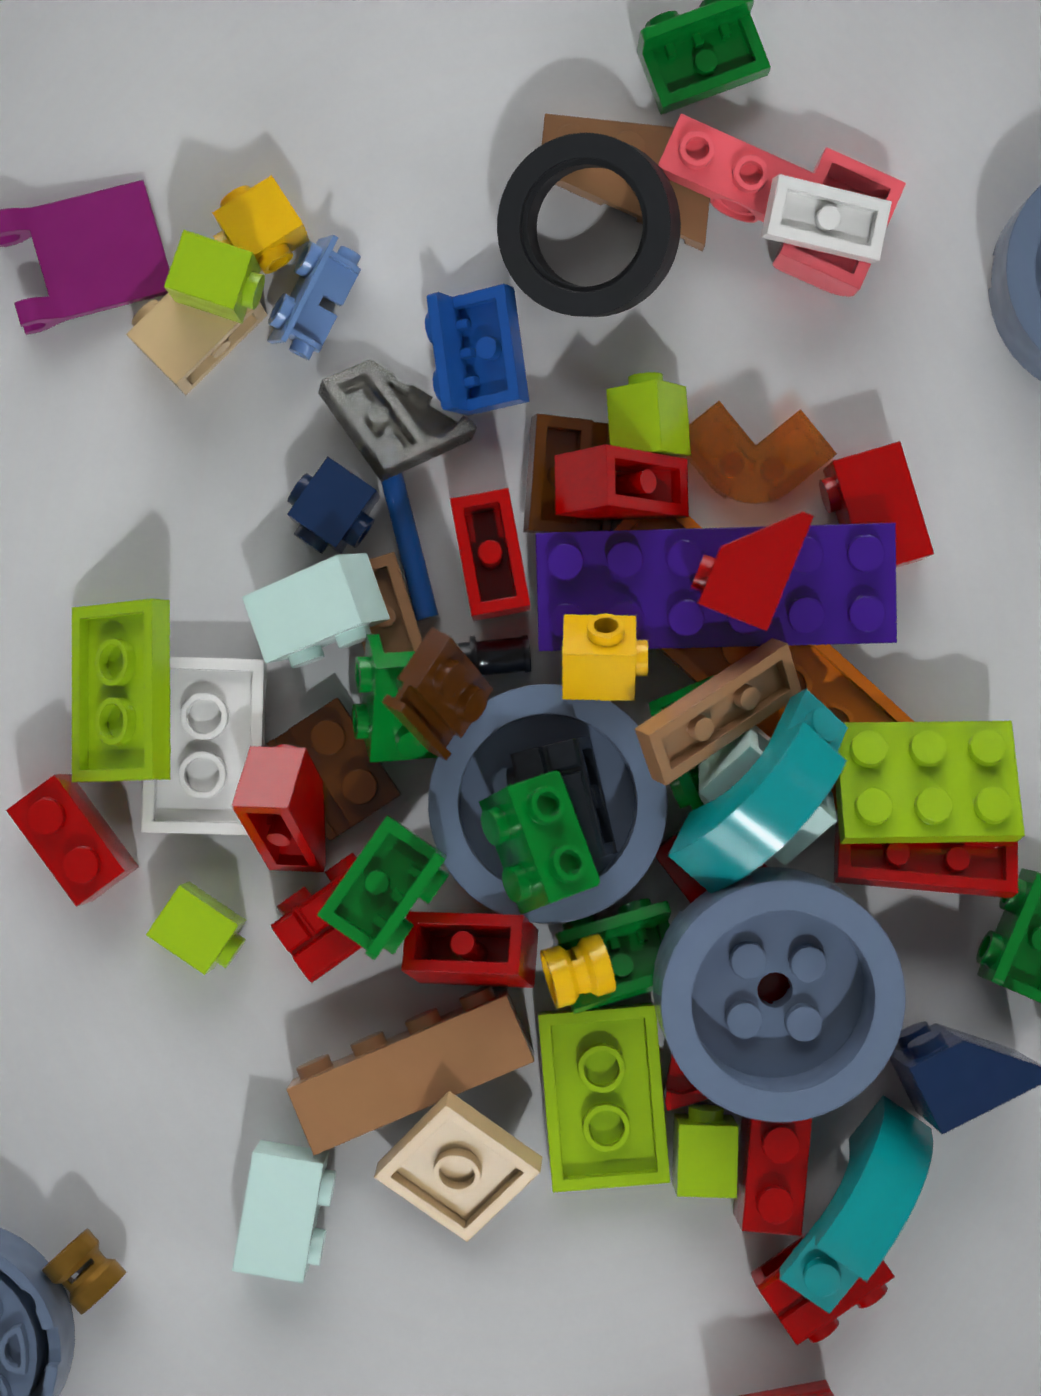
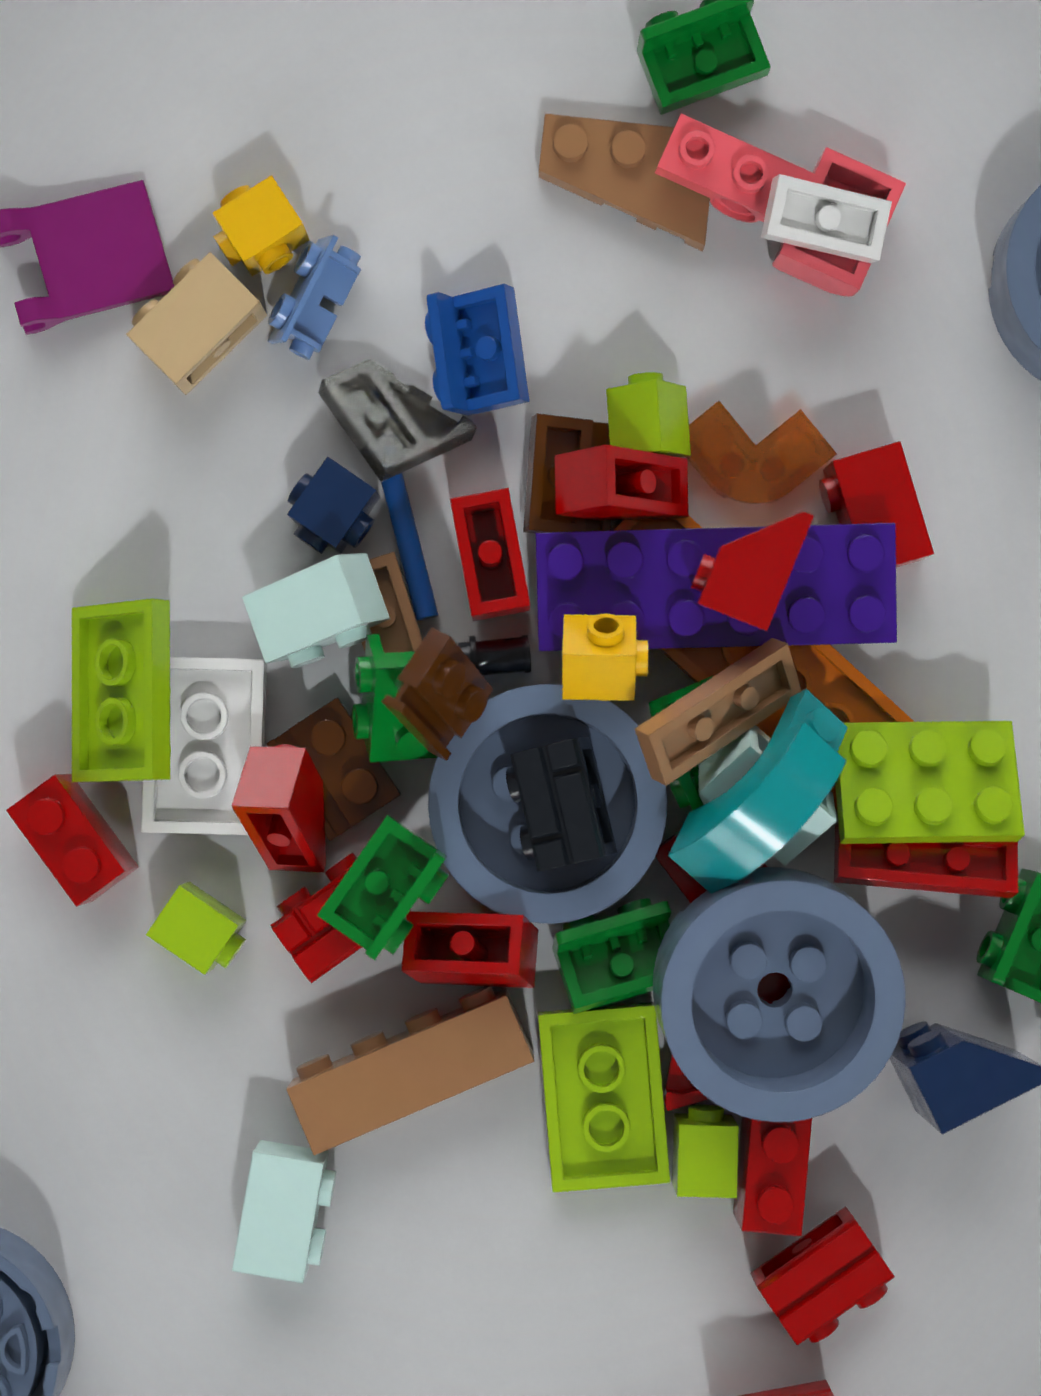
pearl gold wheel [42,1228,126,1315] -> none
lime brick [164,229,265,324] -> none
tan plate [374,1091,542,1242] -> none
green bracket [479,771,600,915] -> none
black tyre [497,133,681,317] -> none
yellow wheel [540,933,616,1009] -> none
teal arch [780,1095,933,1314] -> none

